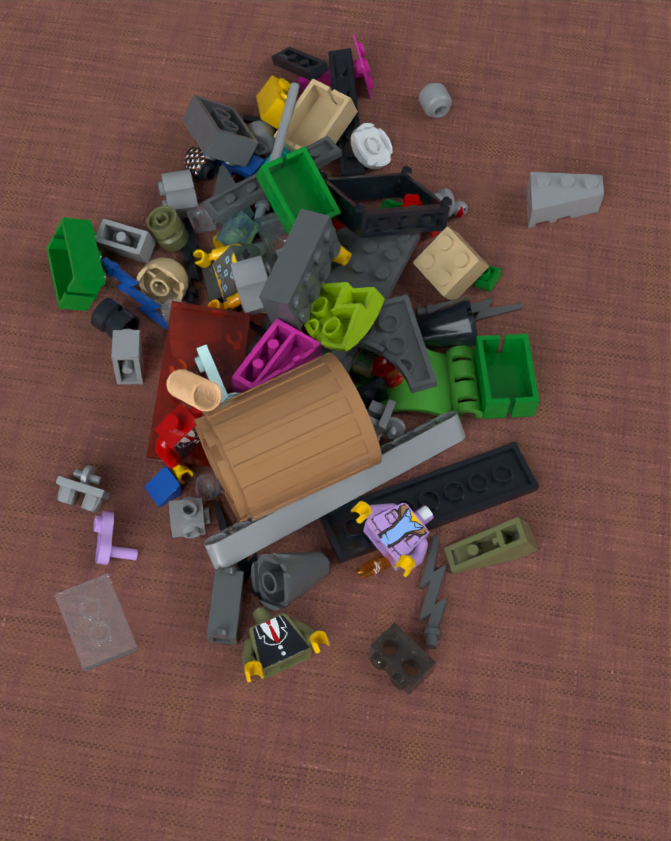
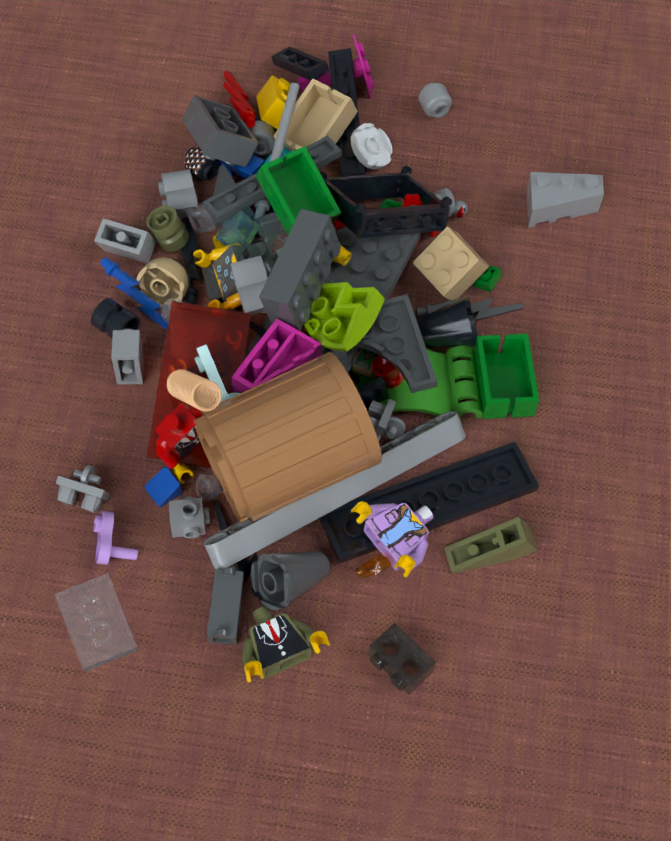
green piece [46,217,106,311] -> none
dark grey piece [419,535,448,649] -> none
none -> red piece [223,70,256,128]

